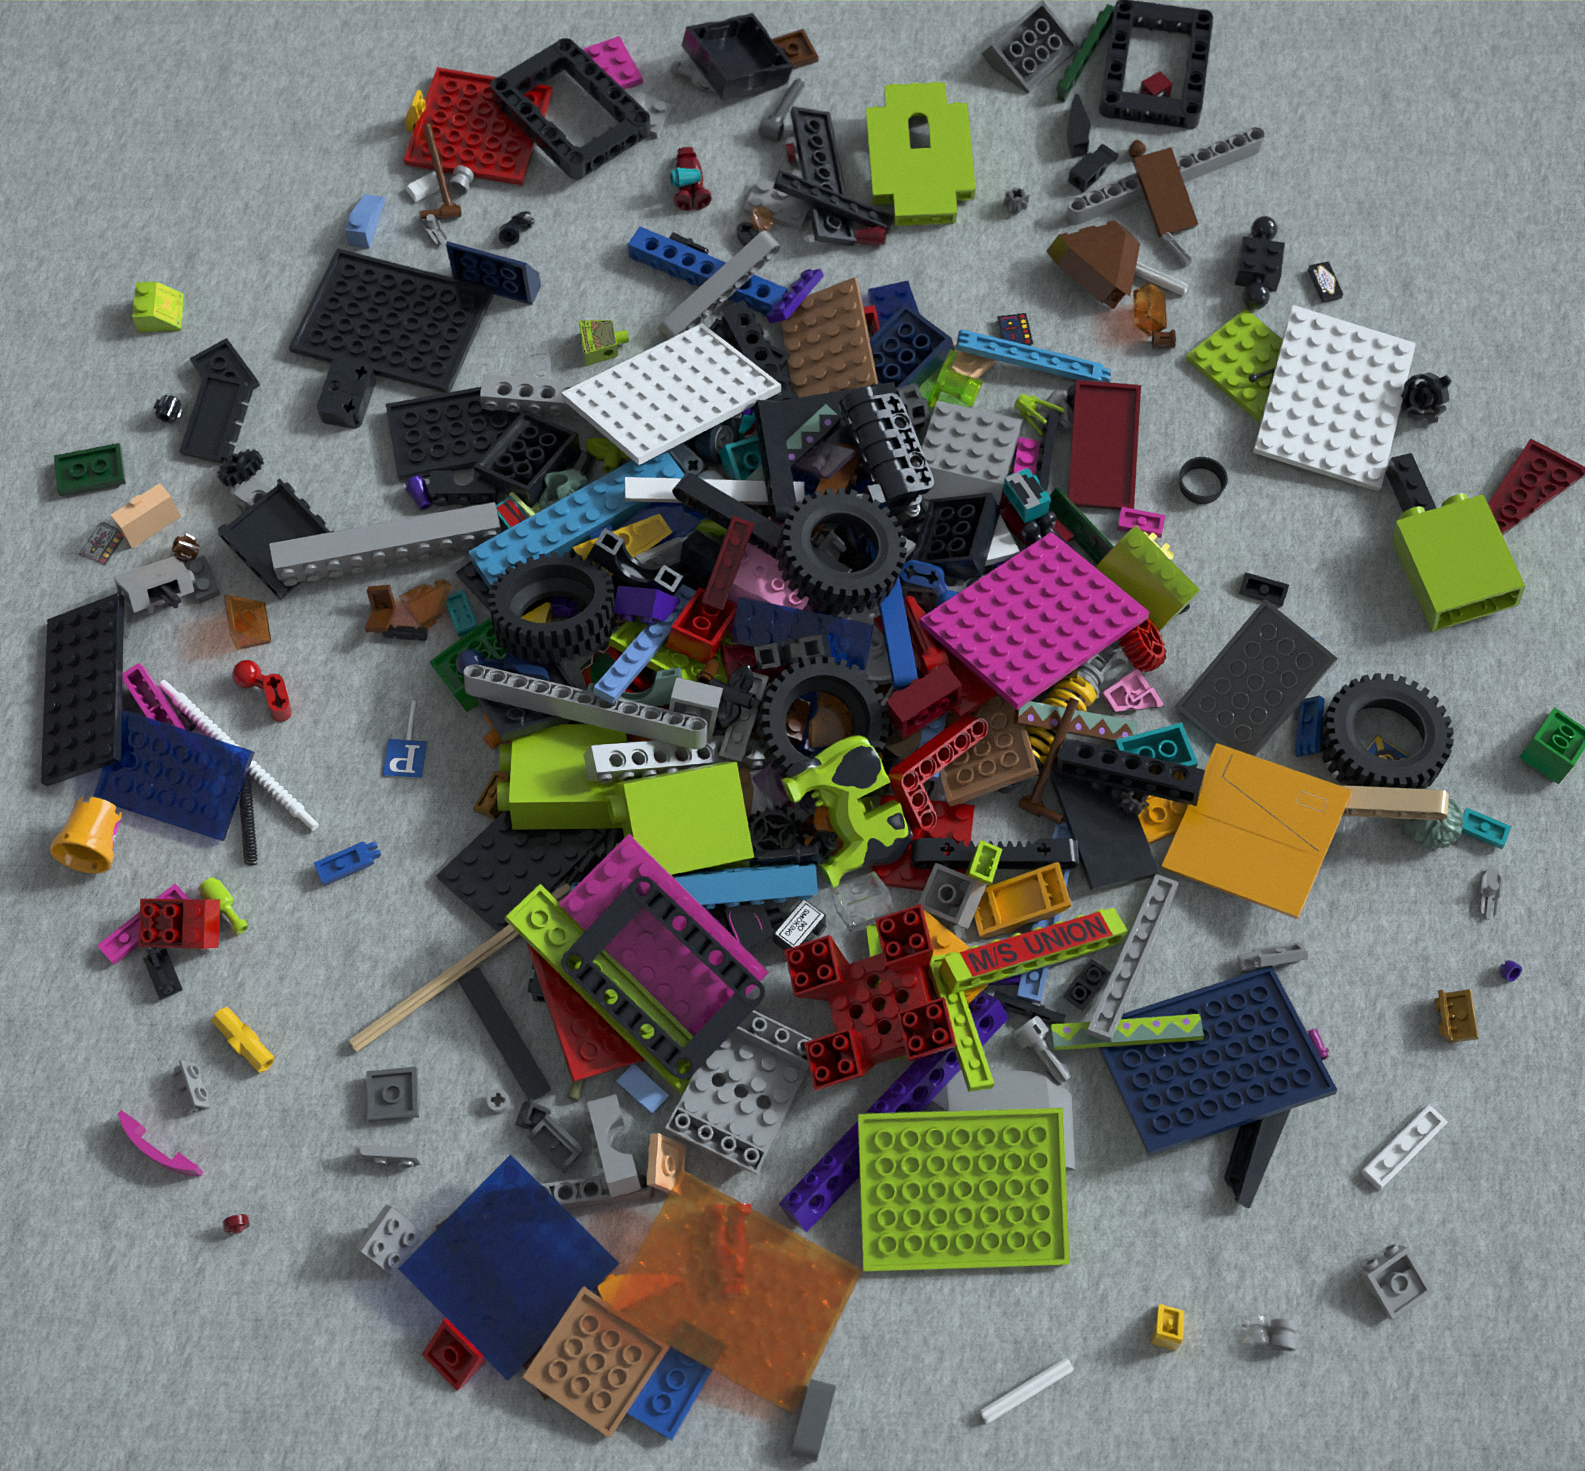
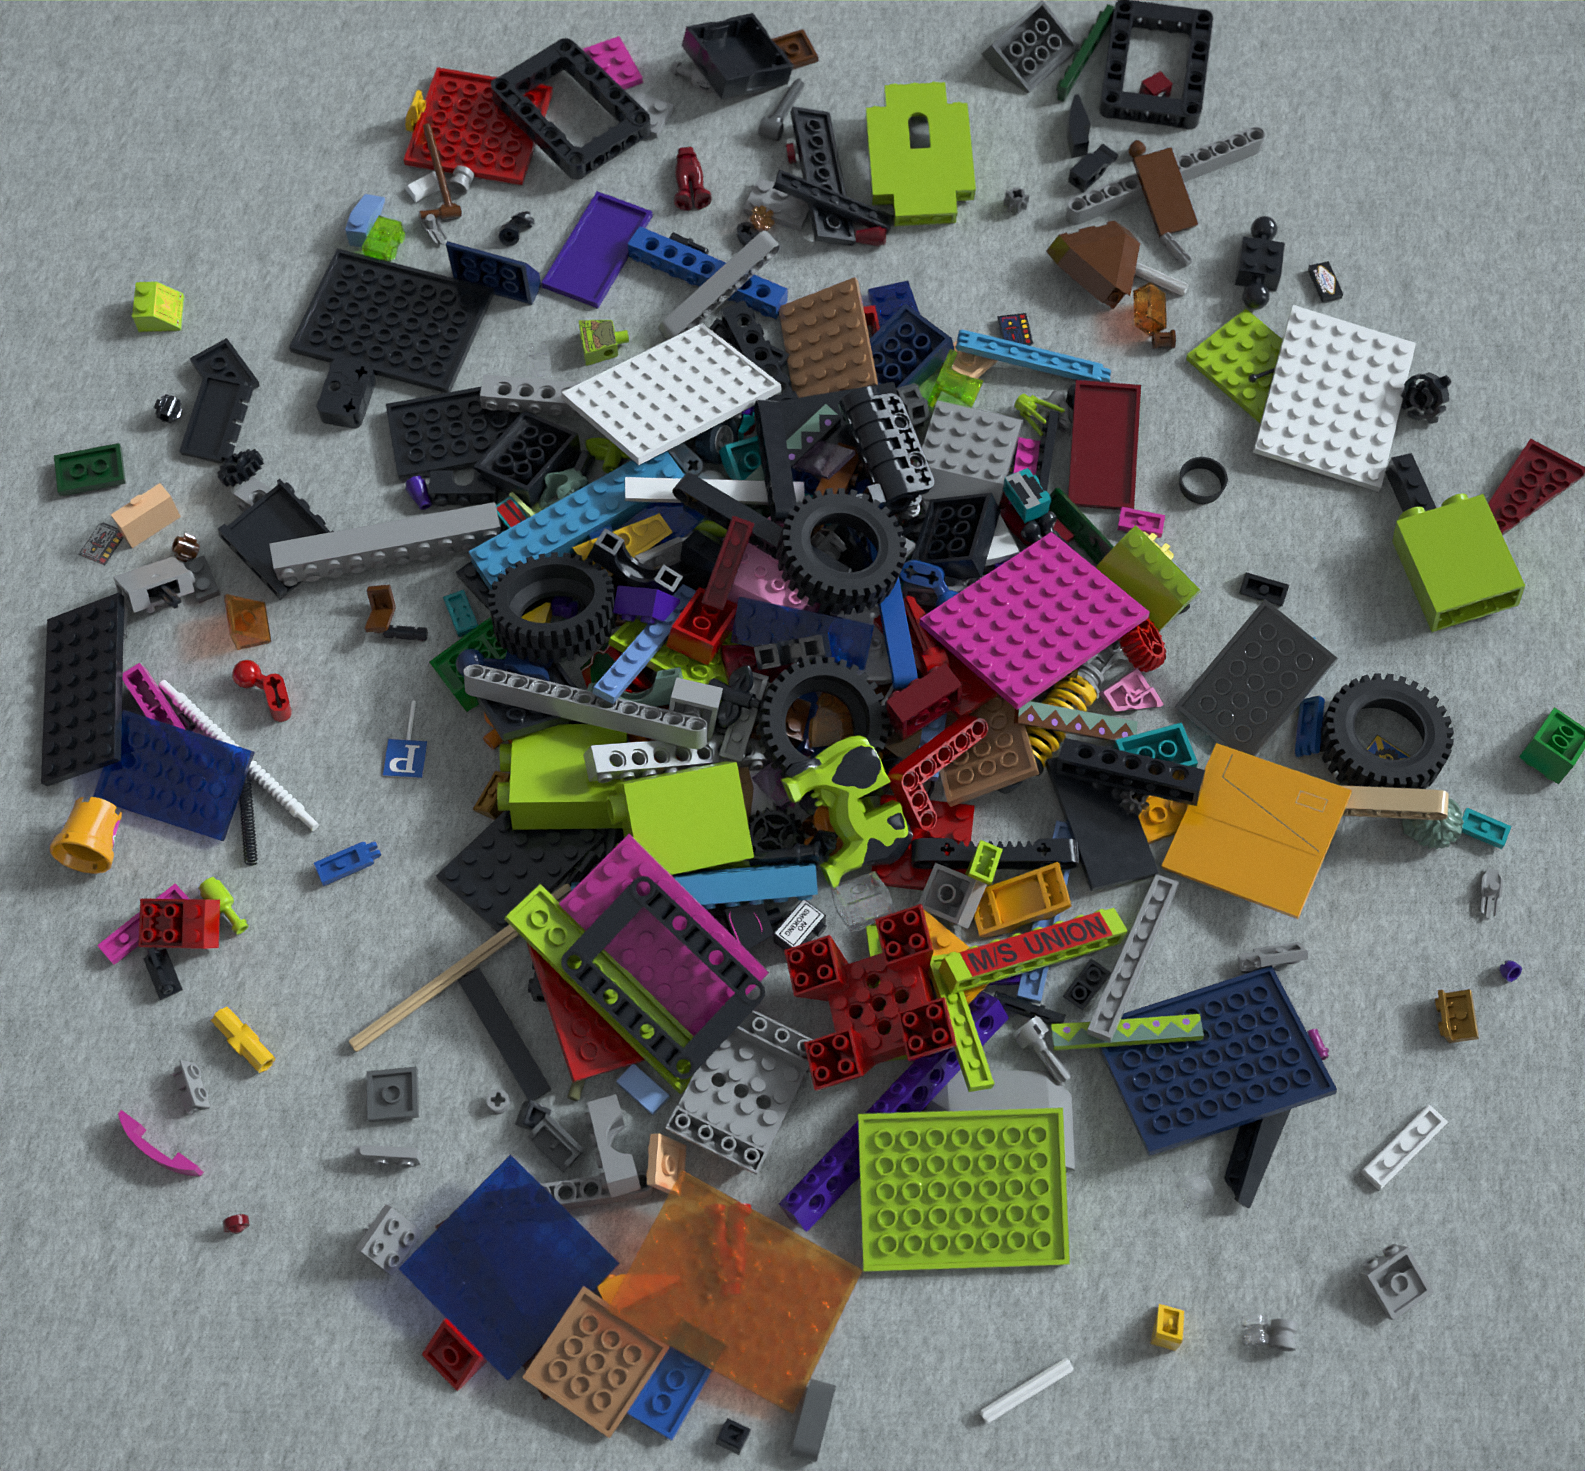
clear orange slope [399,579,451,628] -> none
teal cone [670,167,701,188] -> none
reddish brown pin [696,660,720,685] -> none
dark purple plate [766,269,824,323] -> none
reddish brown bar [1018,697,1079,825] -> none
none -> clear neon green brick [362,215,405,262]
none -> dark purple tile [541,191,653,309]
none -> black tile [715,1418,751,1455]

